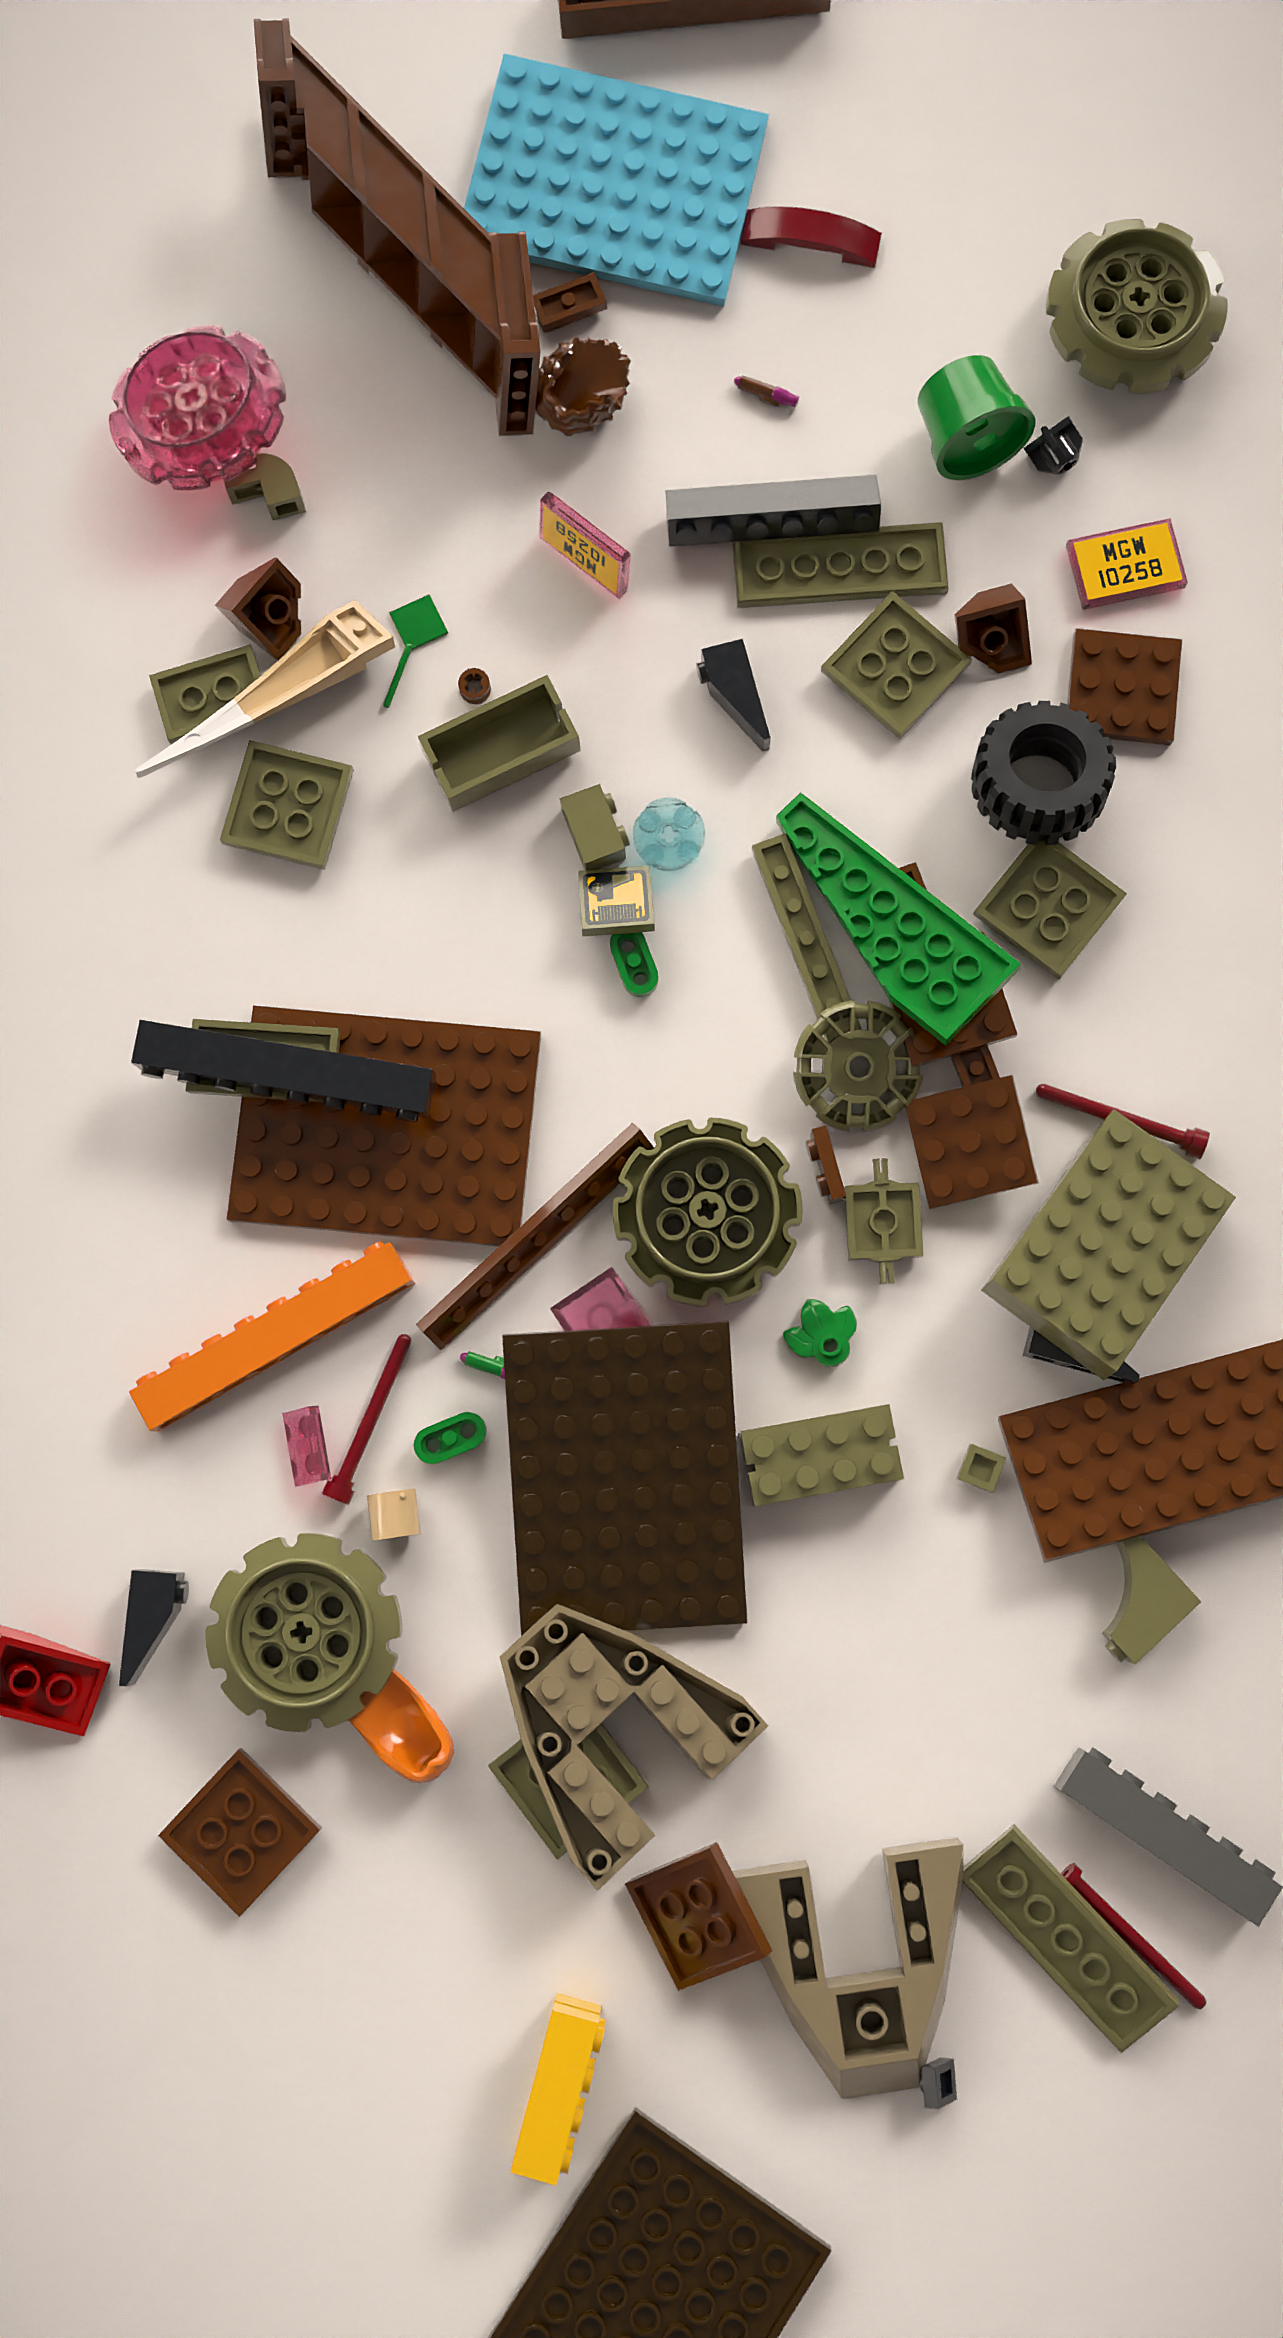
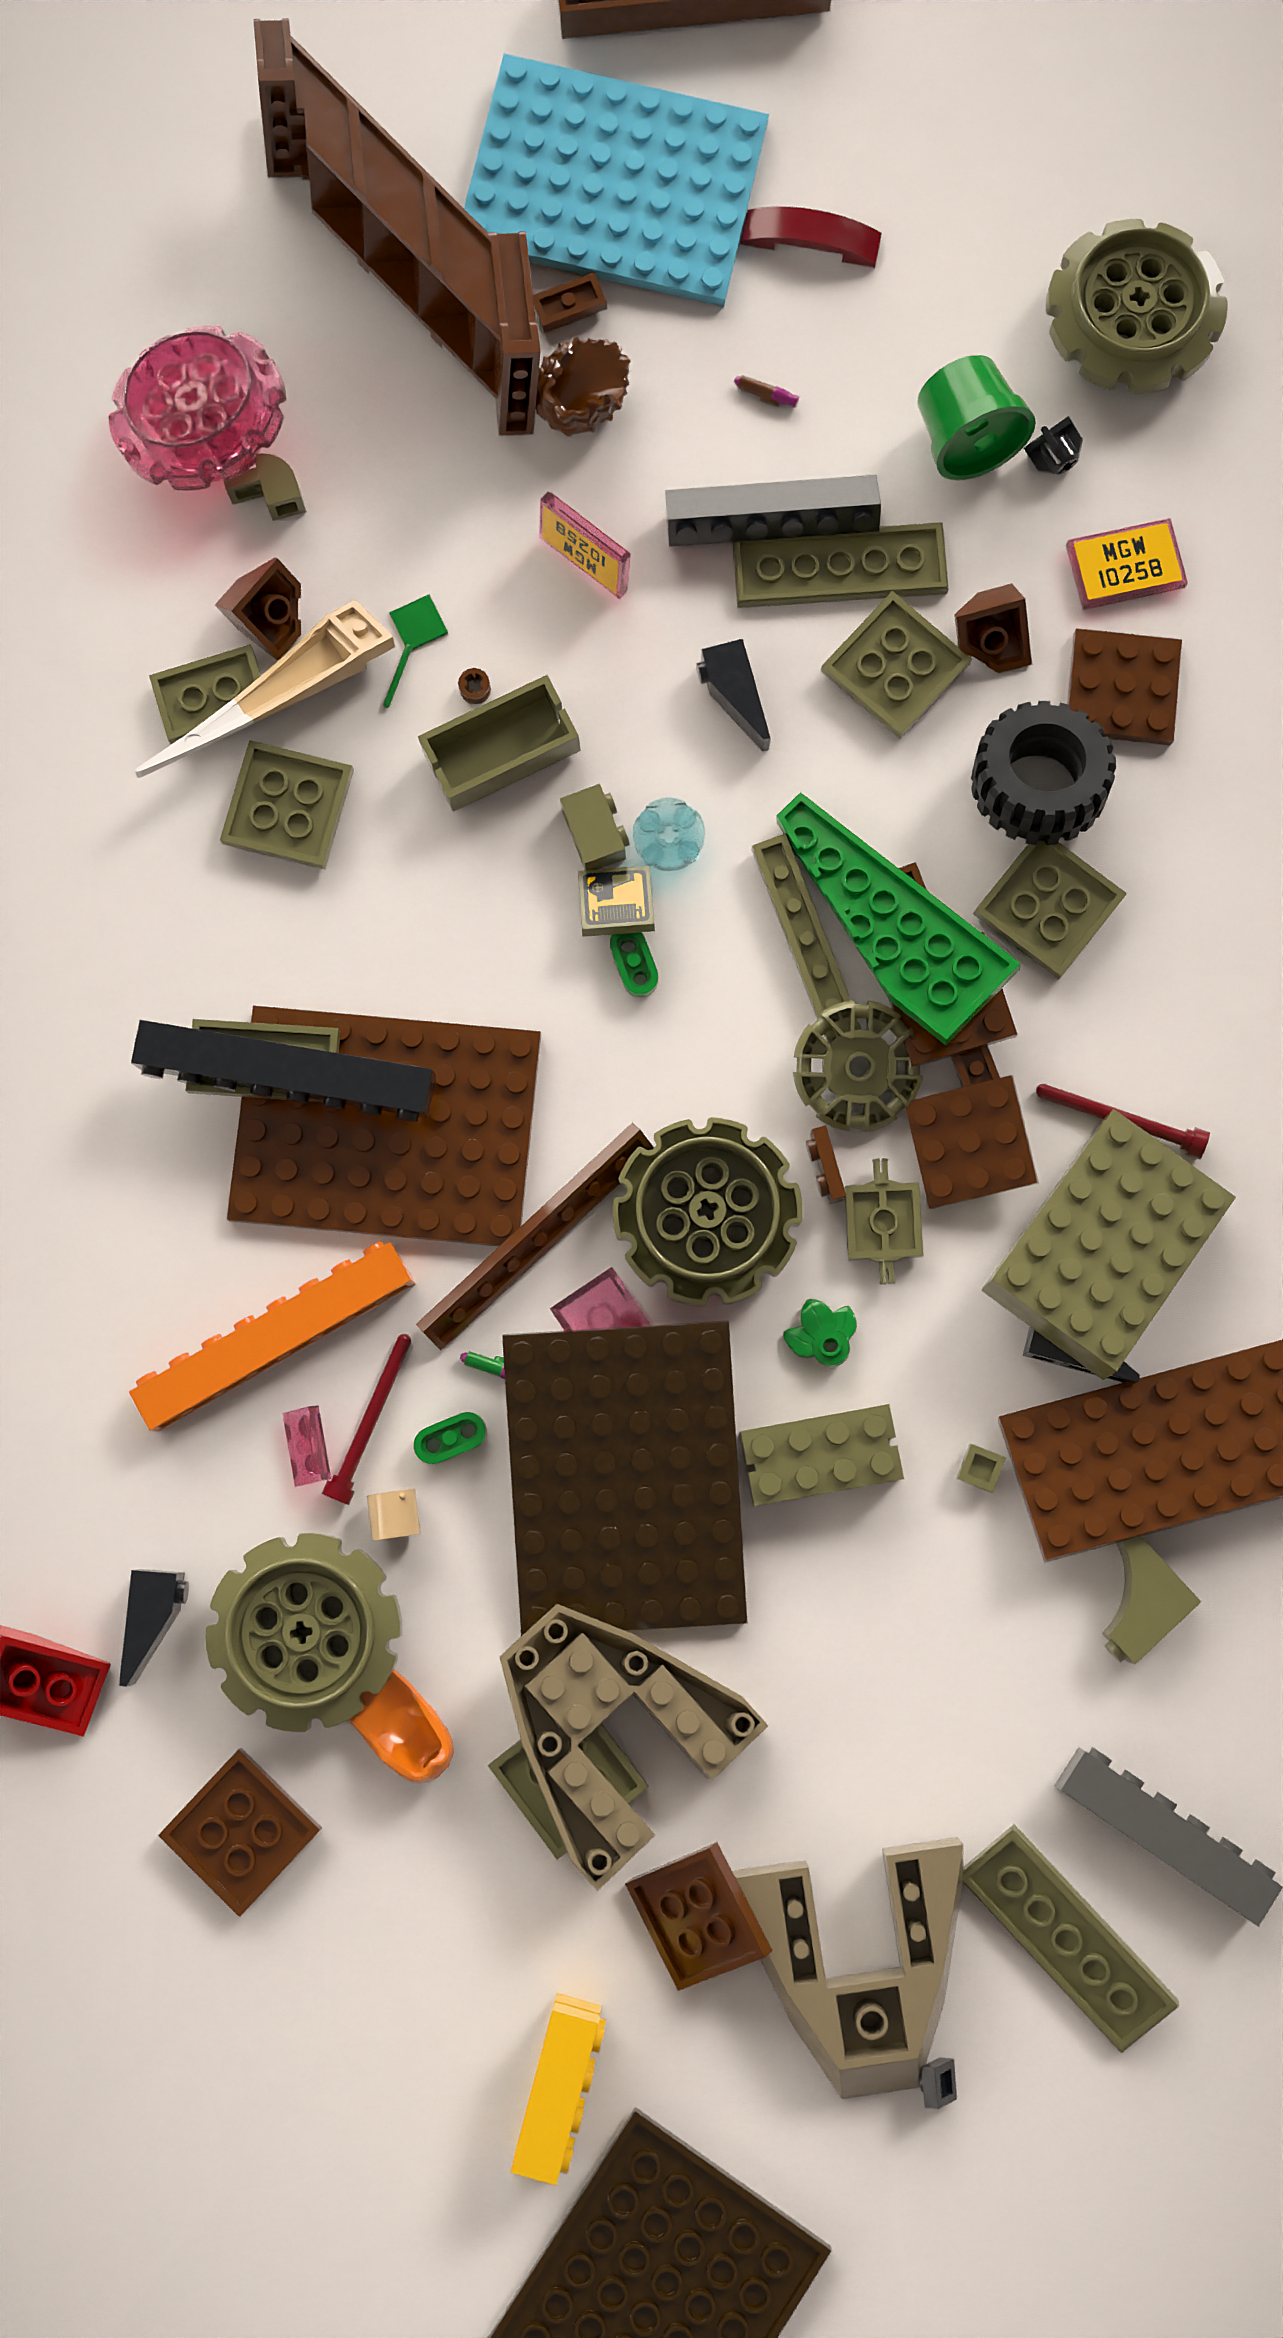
dark red bar [1061,1863,1207,2010] -> none

